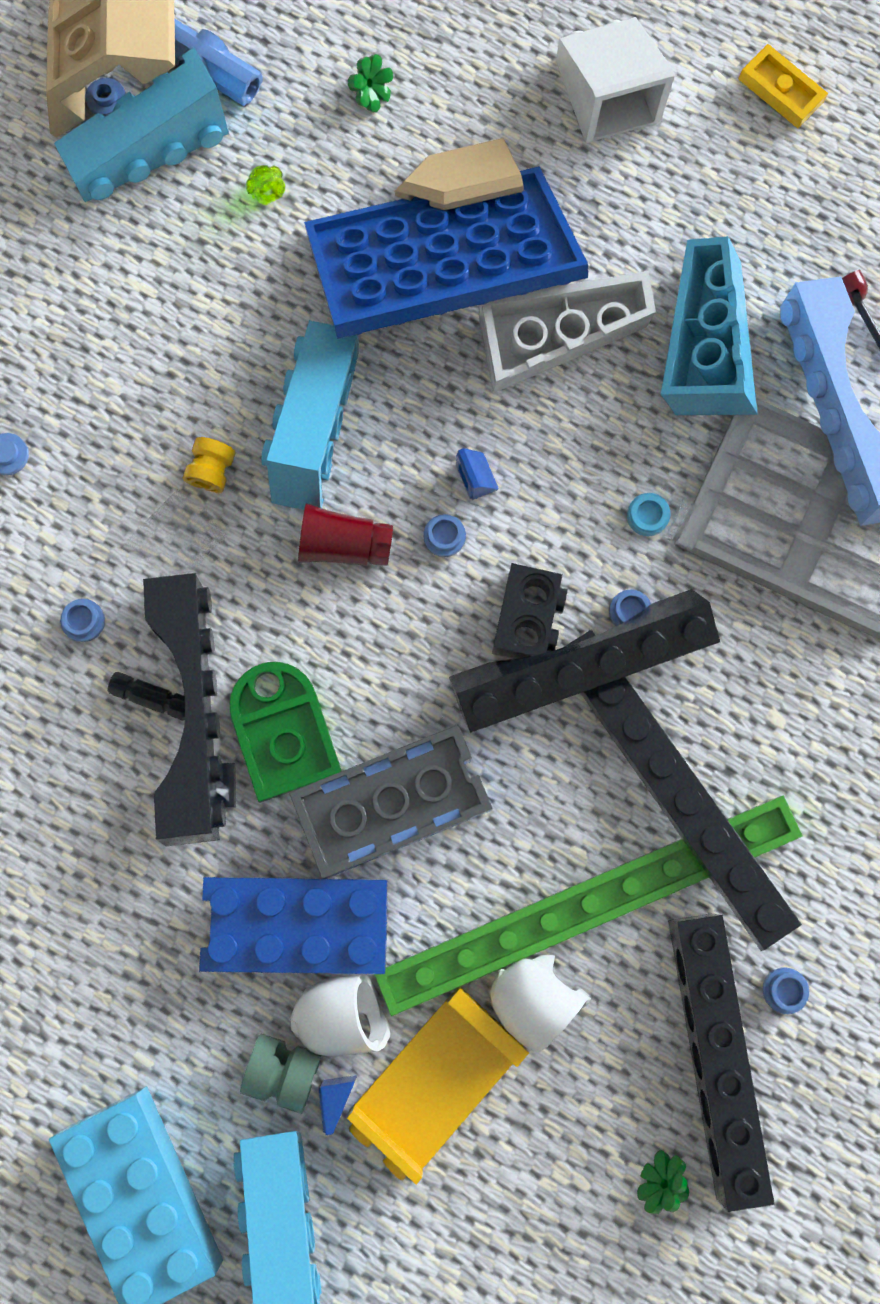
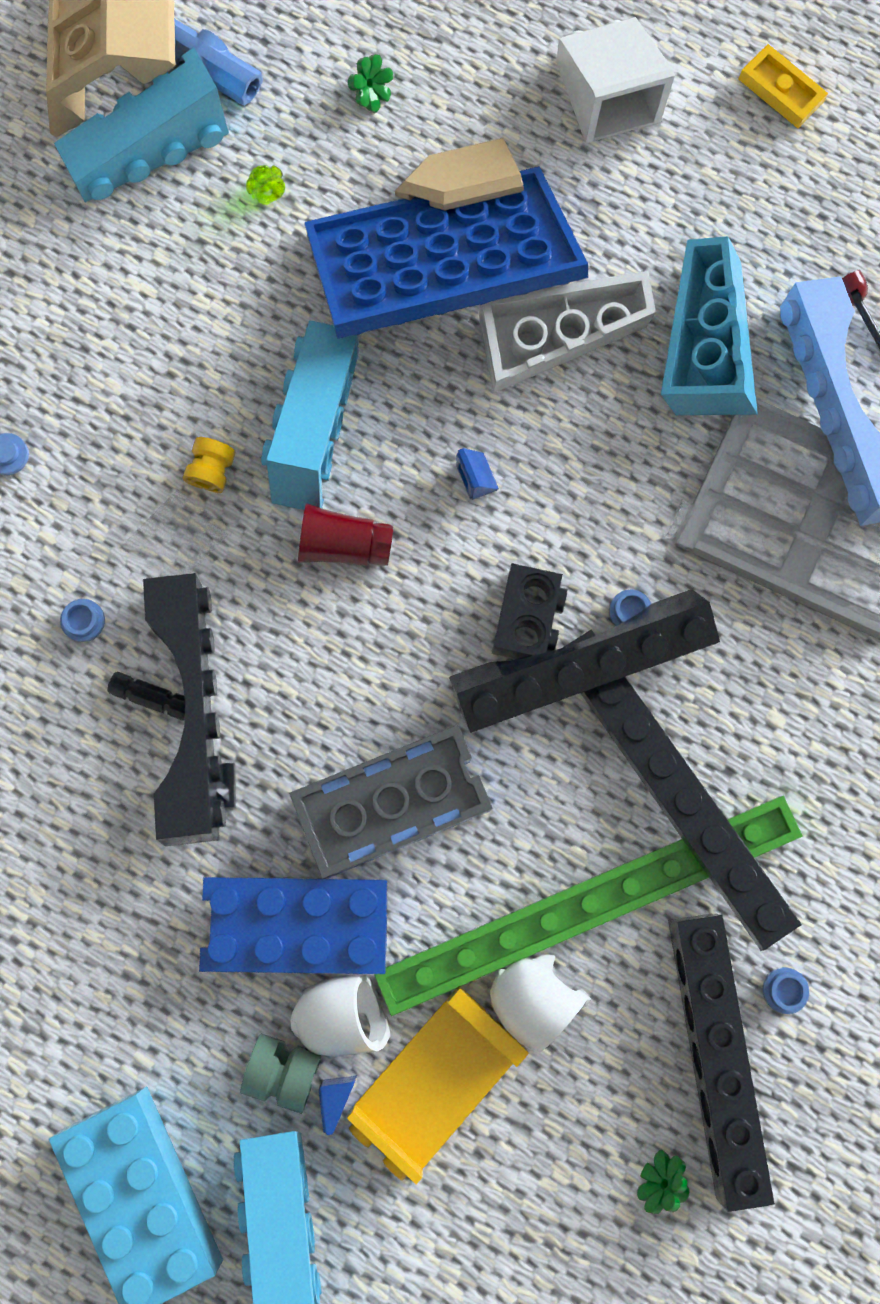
medium blue plate [85,78,126,117] -> none
green tile [230,662,342,803] -> none
medium blue plate [423,514,466,557] -> none
medium azure tile [627,493,671,536] -> none

